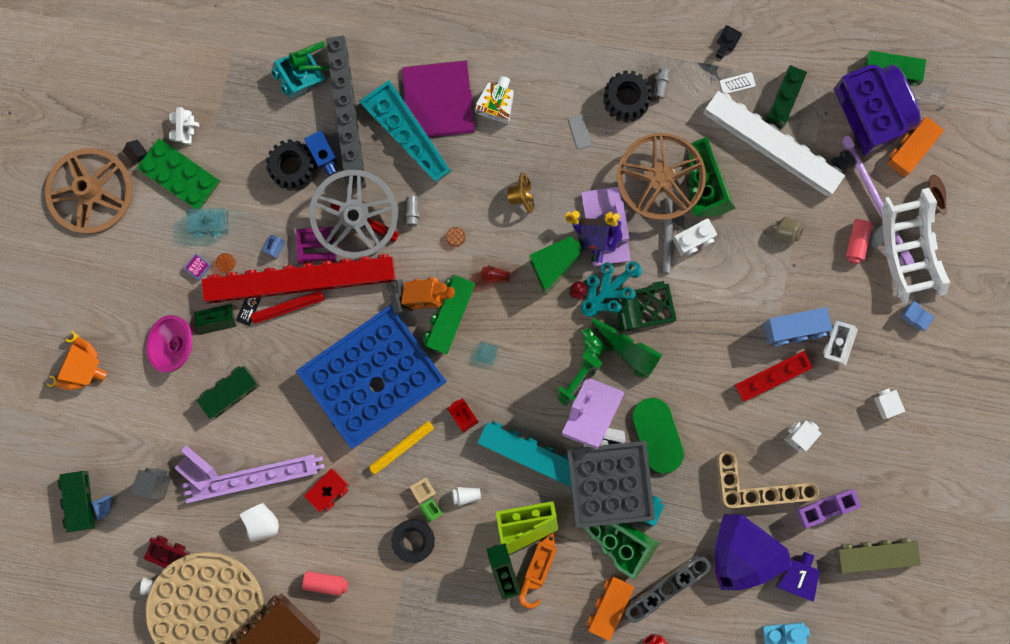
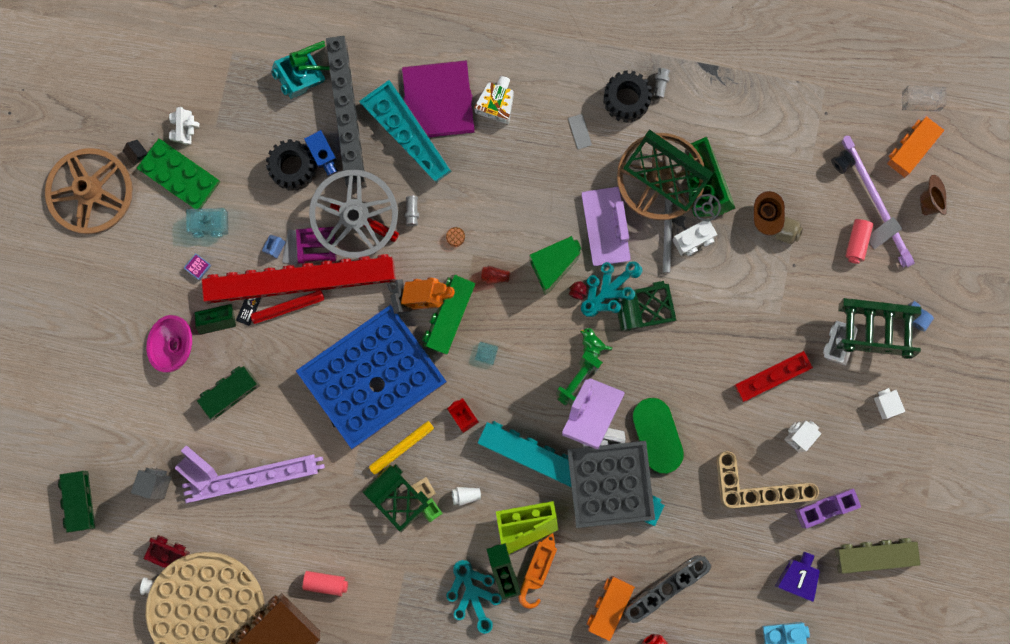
orange torso [47,331,107,391] -> none
medium blue tile [91,495,112,520] -> none
clear orange tile [216,253,236,273] -> none
white piece [240,503,279,542] -> none
red brick [304,468,350,513] -> none
black tyre [391,519,435,563] -> none
pearl gold wheel [507,172,534,213] -> none
torso [565,211,623,263] -> none
green wedge [583,523,659,580] -> none
green wedge [591,318,662,379] -> none
white brick [703,91,845,198] -> none
dark purple brick [714,514,793,591] -> none
black plate [715,25,743,60] -> none
white sticker [720,72,756,94] -> none
medium blue brick [763,307,832,348] -> none
dark green brick [765,65,807,129] -> none
dark purple brick [833,64,921,157] -> none
green brick [864,50,926,88] -> none
white fence [881,188,951,305] -> none
none -> light grey sticker [282,230,298,265]
none -> dark green piece [362,464,429,533]
none -> teal plant [446,560,502,634]
none -> dark green fence [623,129,713,212]
none -> dark grey piece [693,194,721,221]
none -> reddish brown piece [754,191,785,236]
none -> dark green fence [837,298,922,359]

